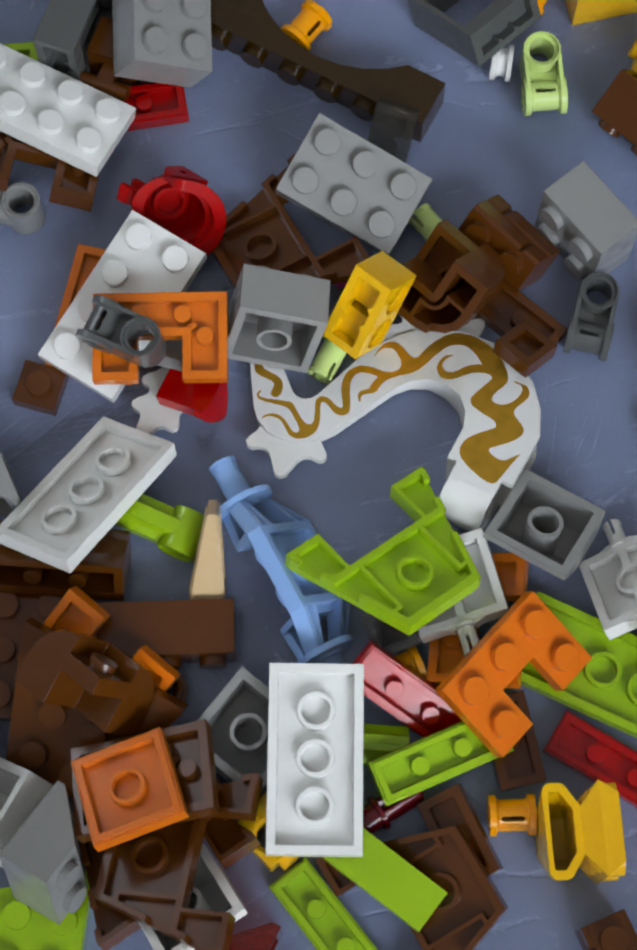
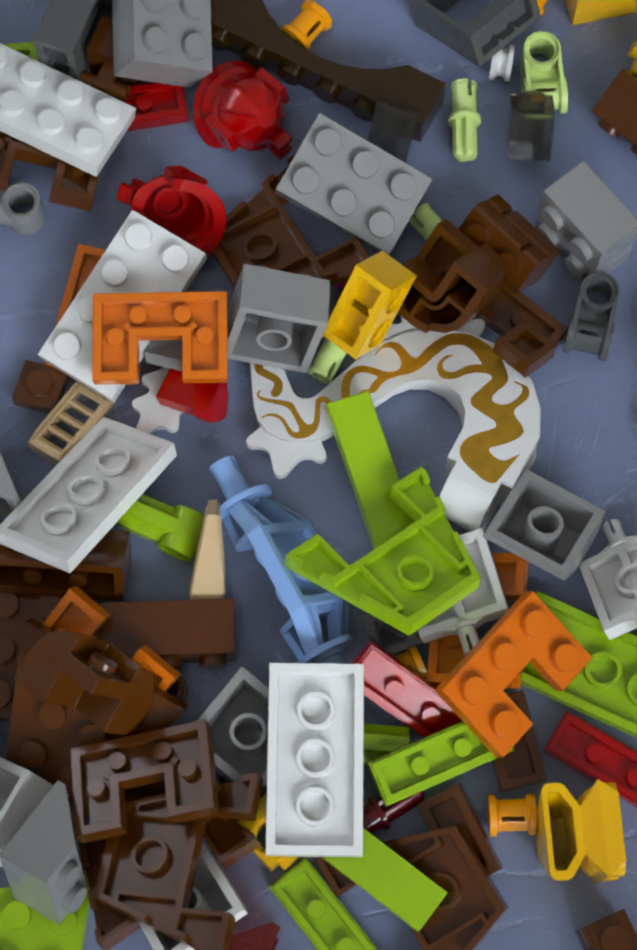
orange plate [70,727,189,852] -> none
dark grey piece [75,295,167,368] -> none
none -> tan slope [27,381,116,466]
none -> red helmet [193,61,292,160]
none -> lime tile [324,391,414,550]
none -> yellowish green axle [448,78,481,163]
none -> clear smoke brick [506,91,555,161]

